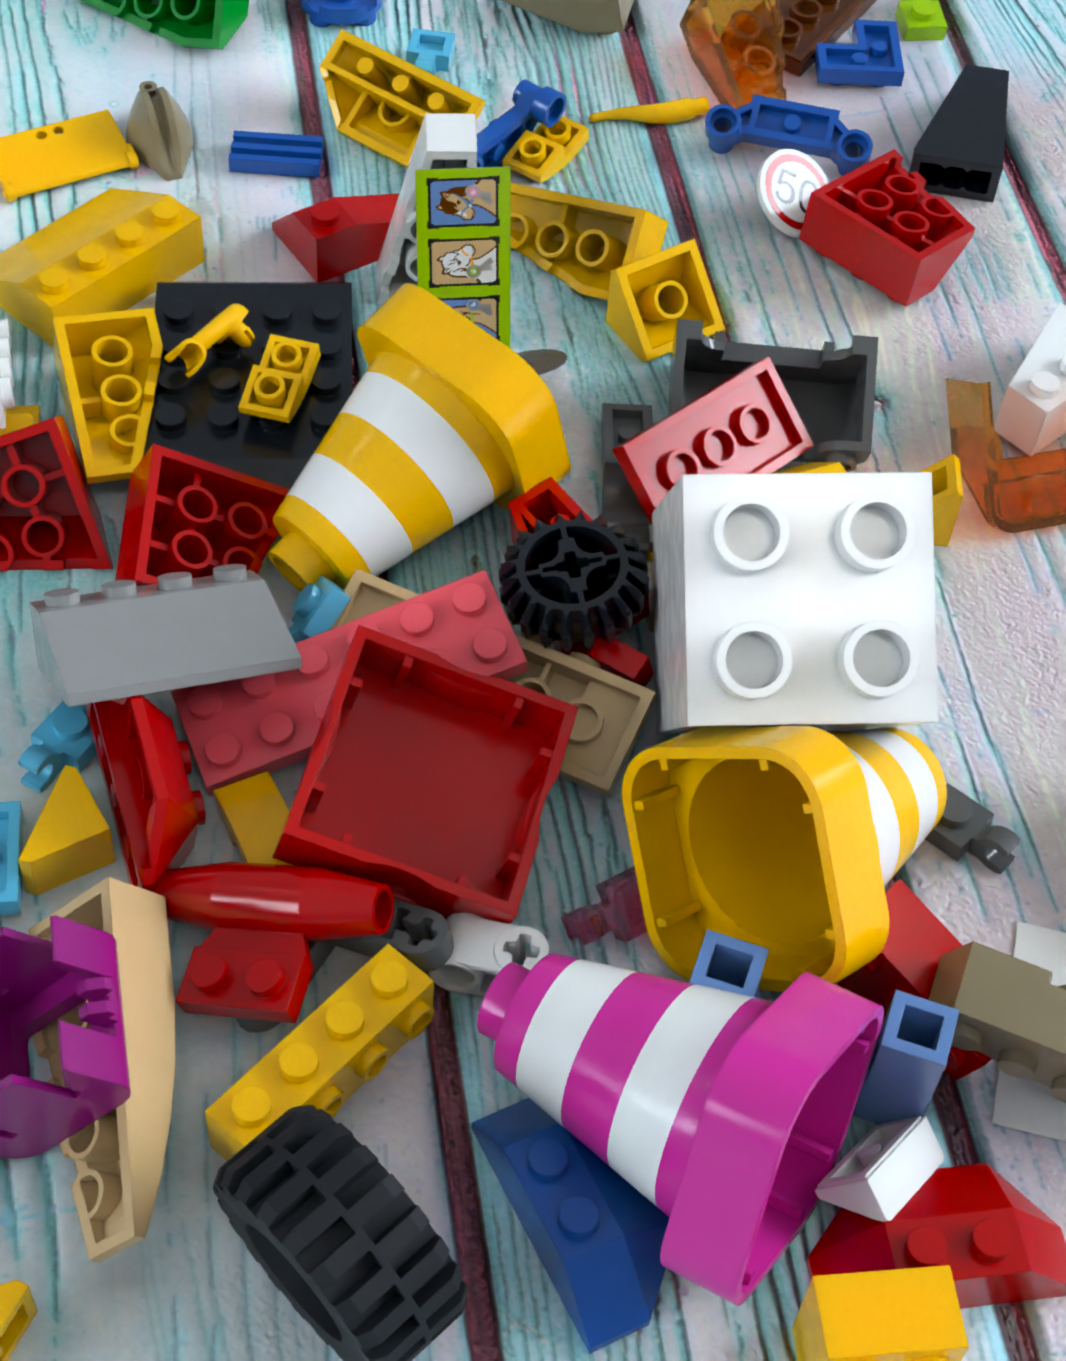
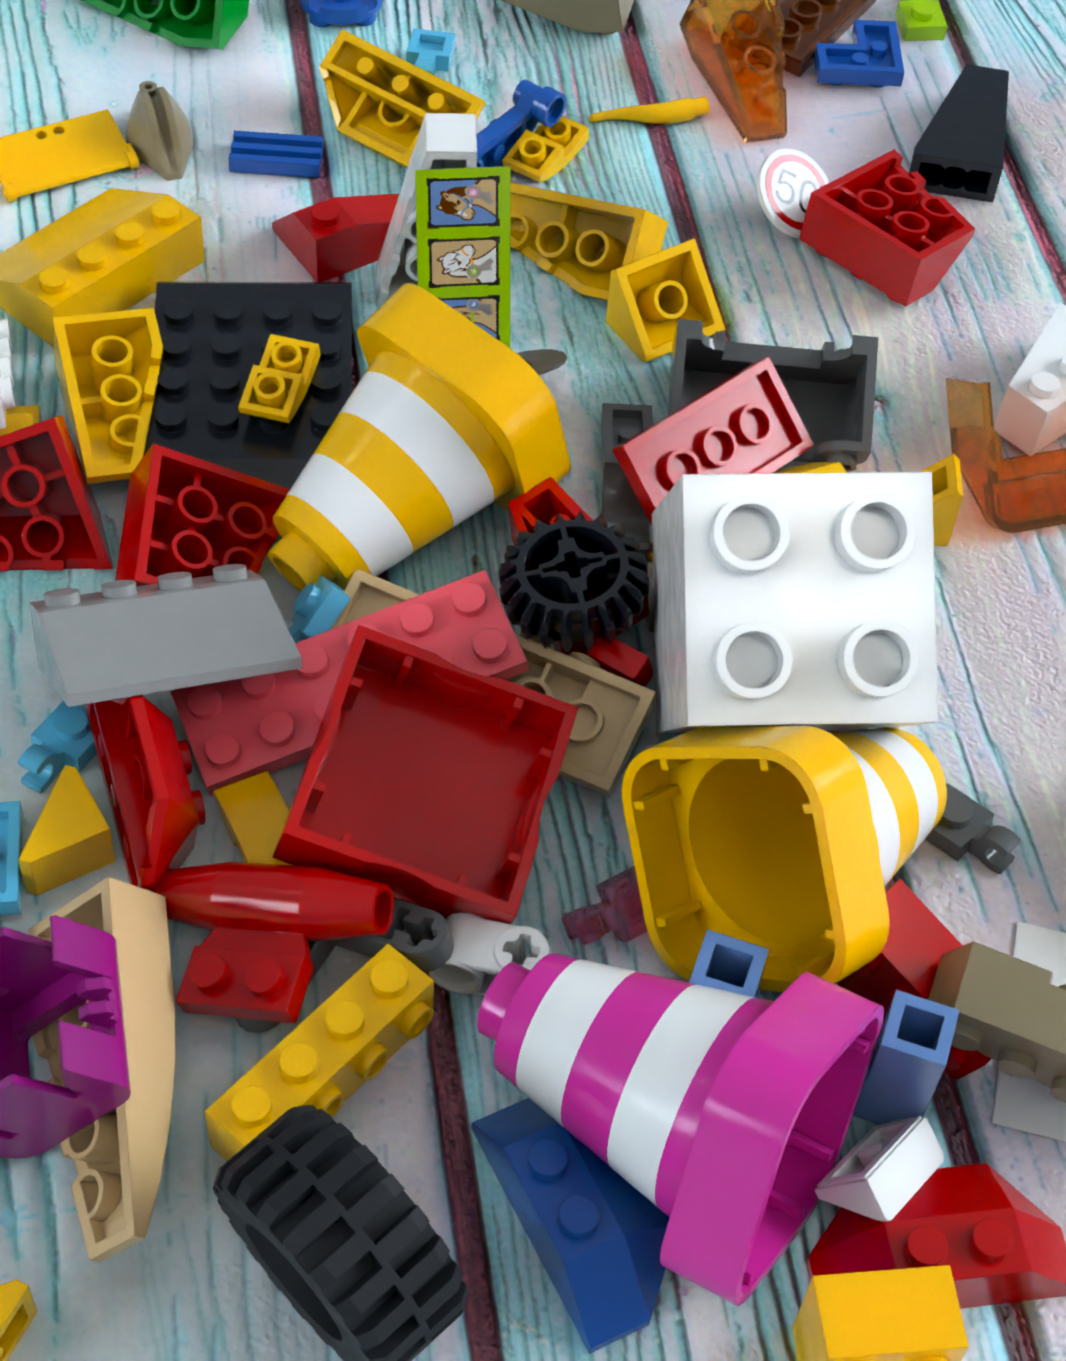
yellow piece [164,303,255,378] -> none
blue plate [705,94,873,176] -> none

